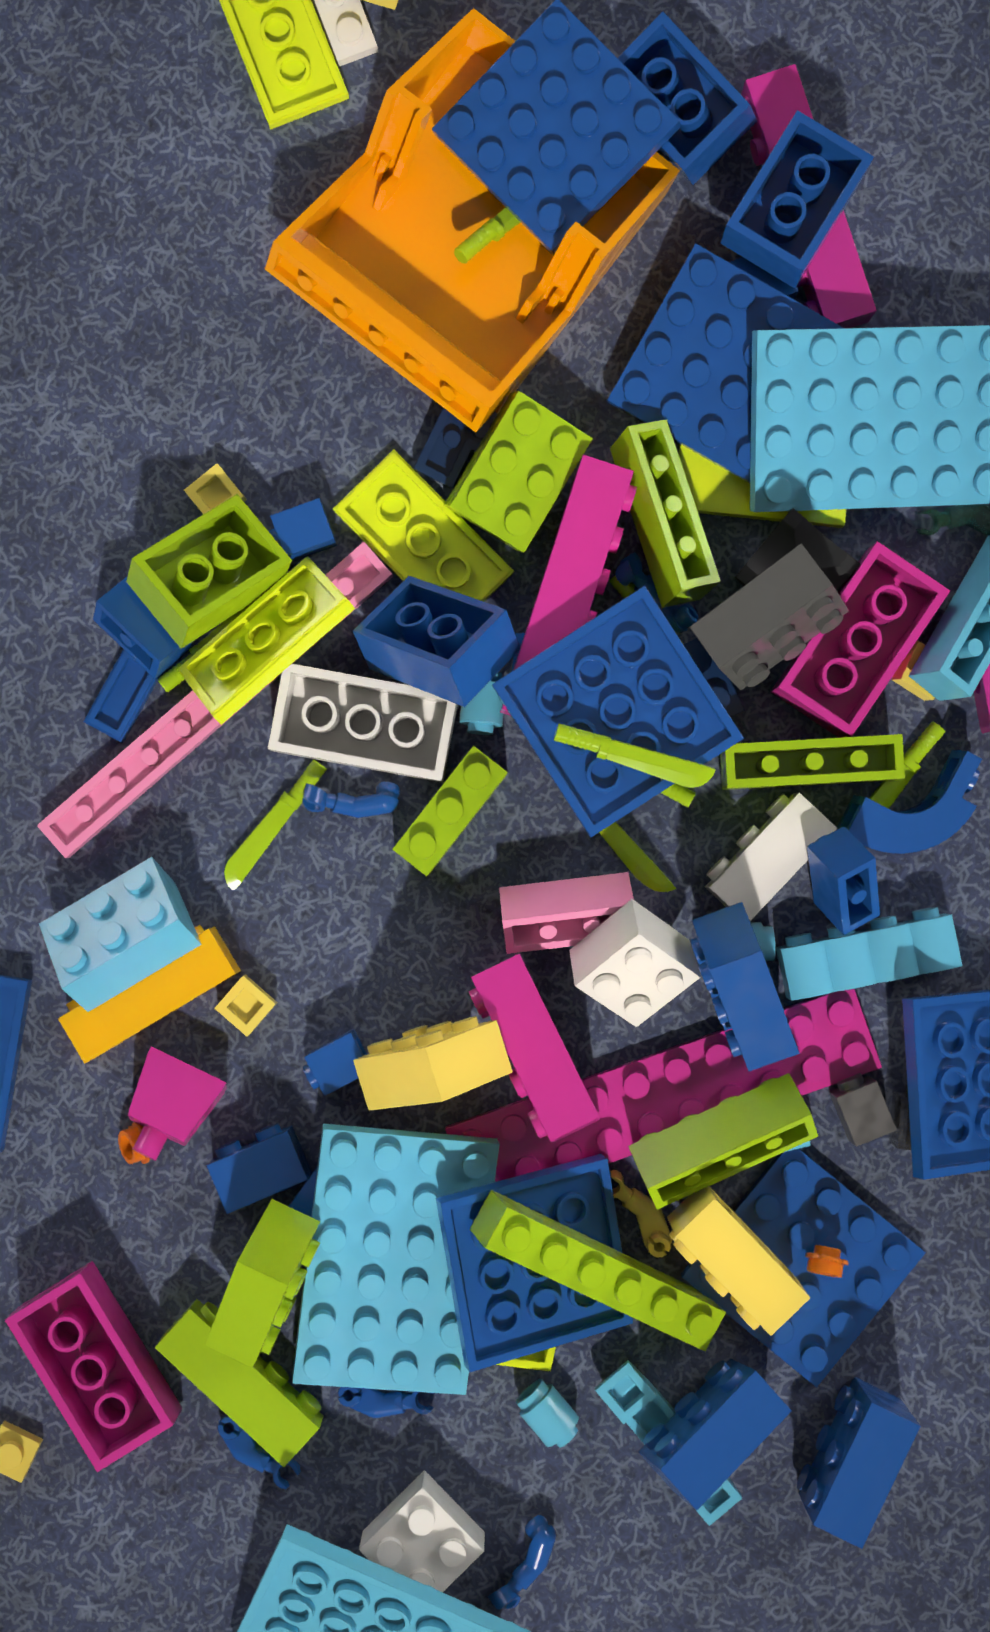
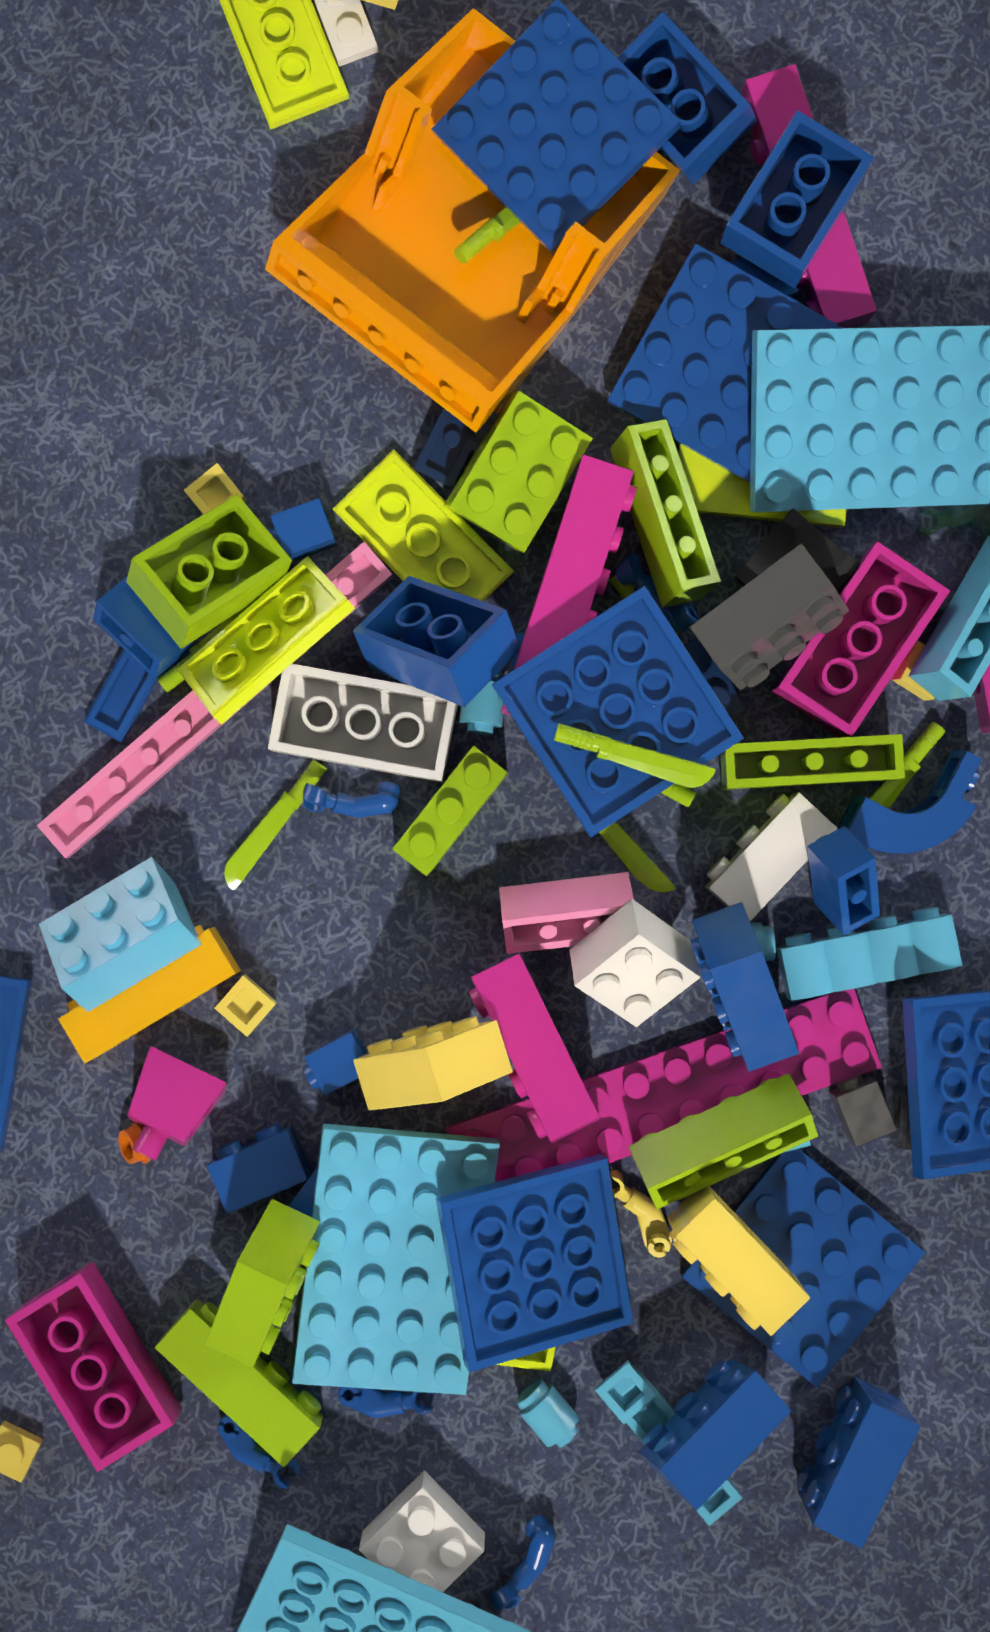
lime brick [470,1190,726,1351] -> none
orange plate [805,1245,849,1278] -> none

